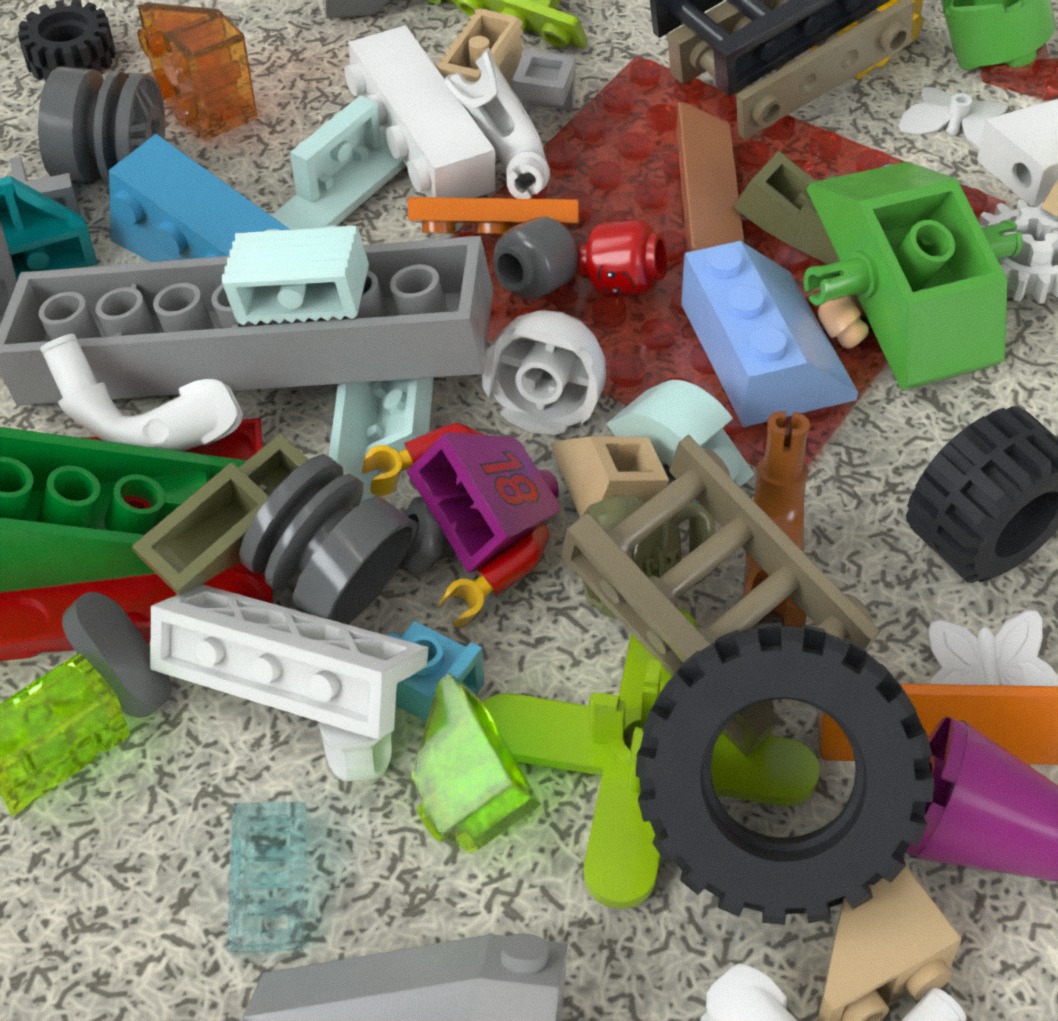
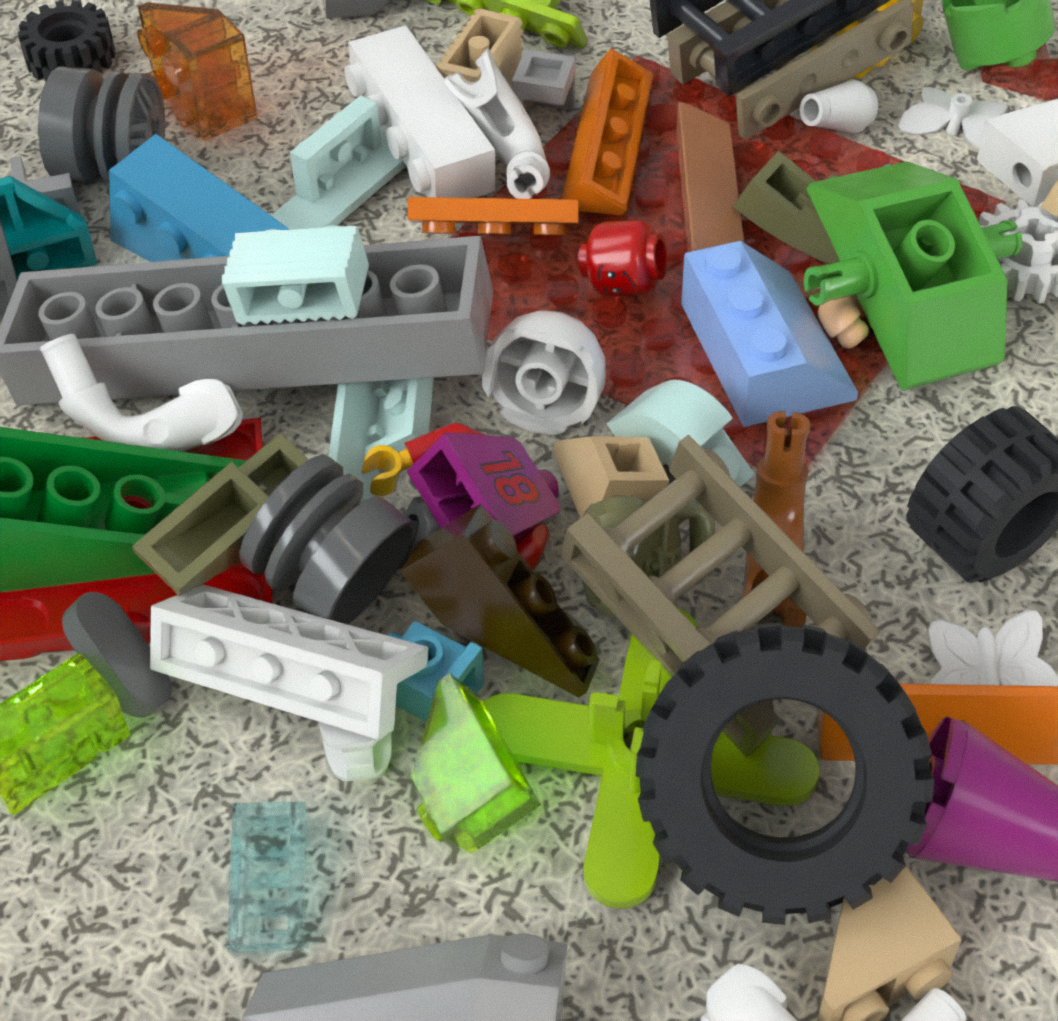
dark grey head [493,216,578,300] -> none
none -> dark brown slope [400,504,600,698]
none -> orange slope [561,48,654,215]
none -> white cone [800,80,878,133]

